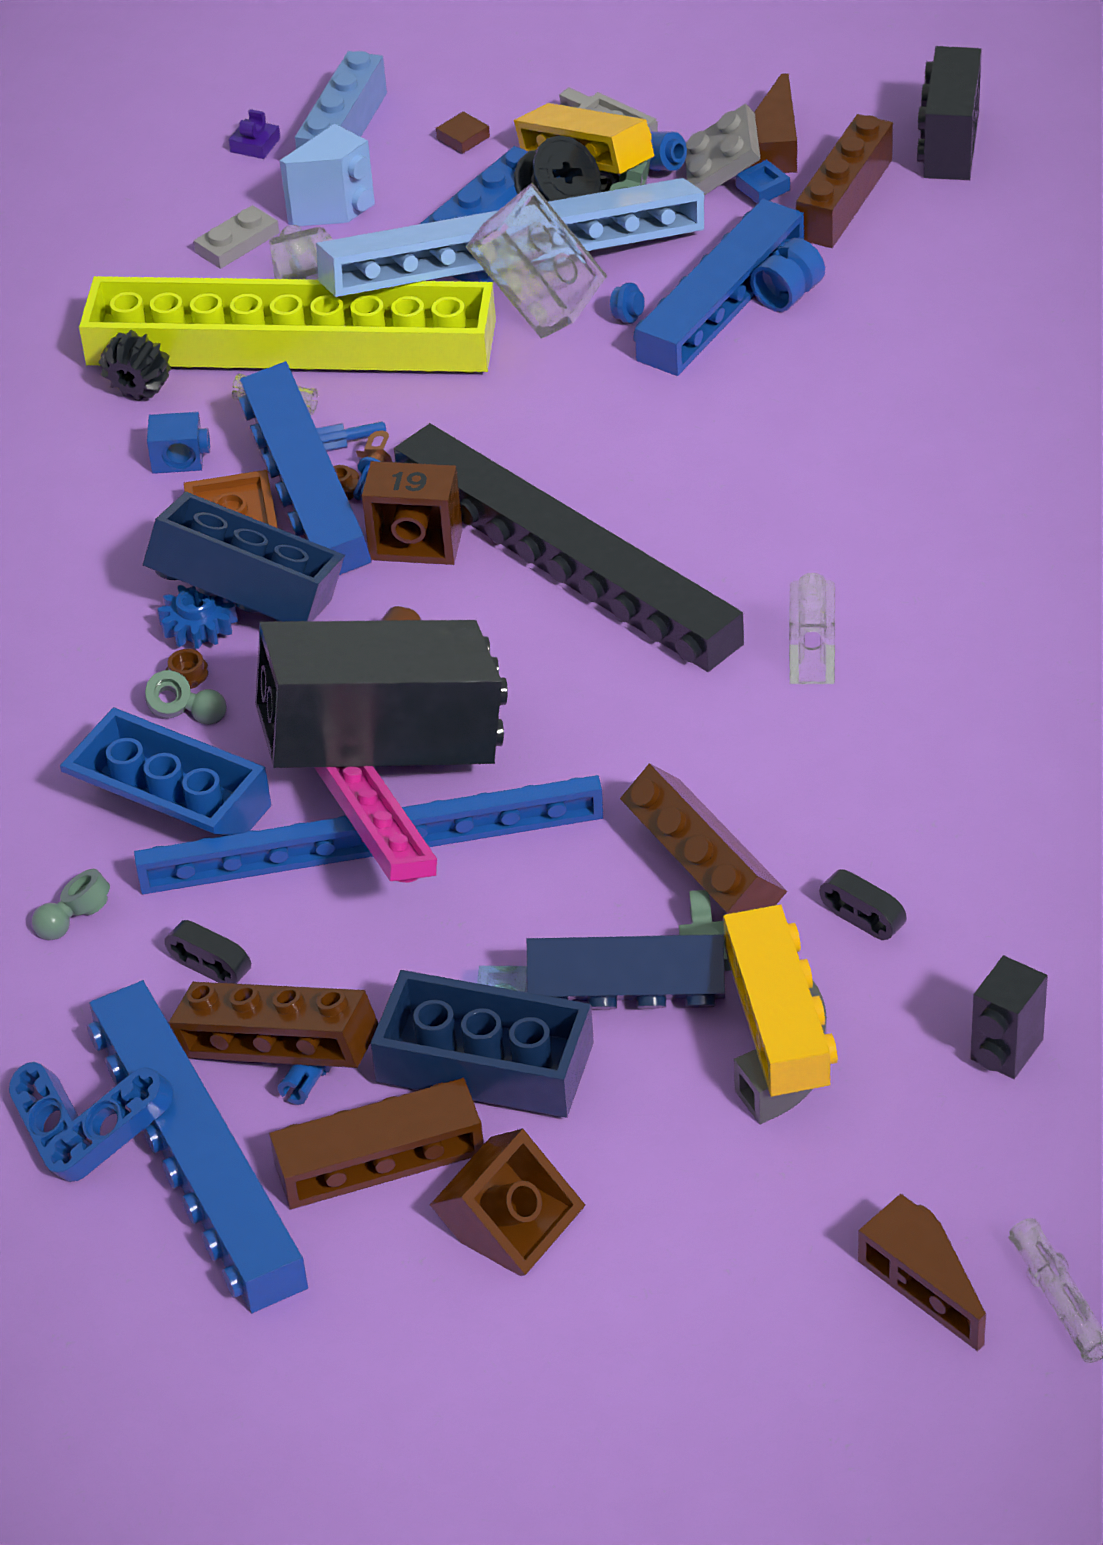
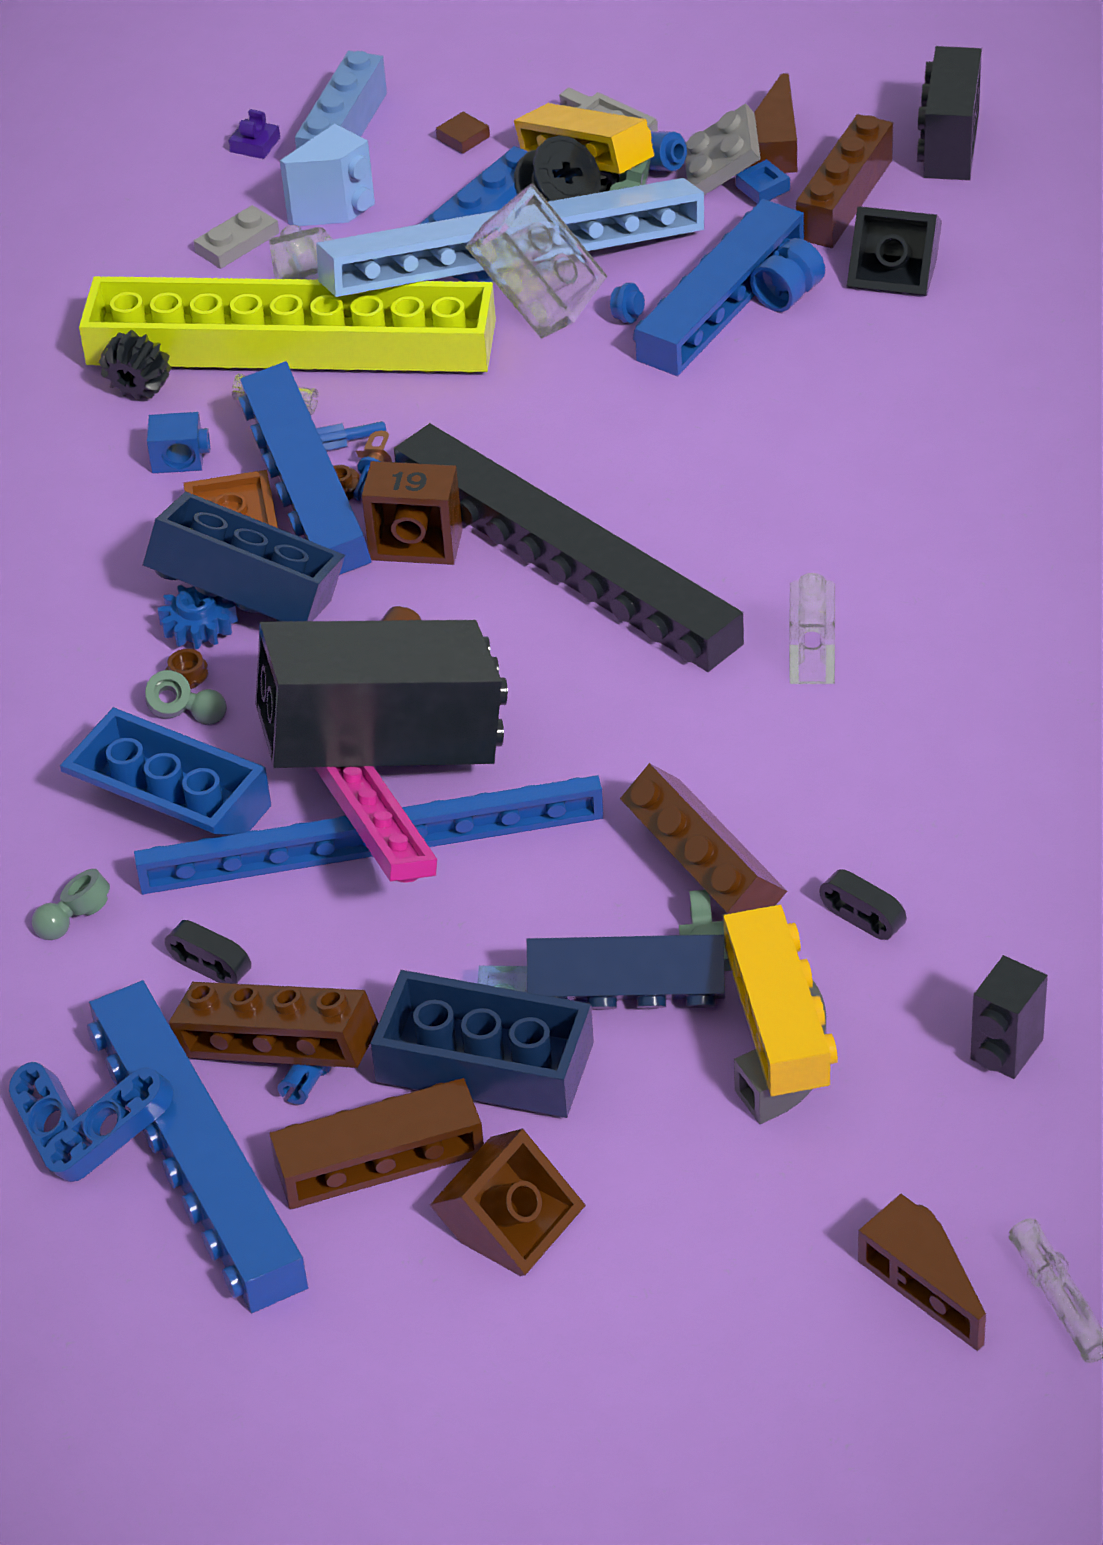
none -> black slope [847,206,942,296]

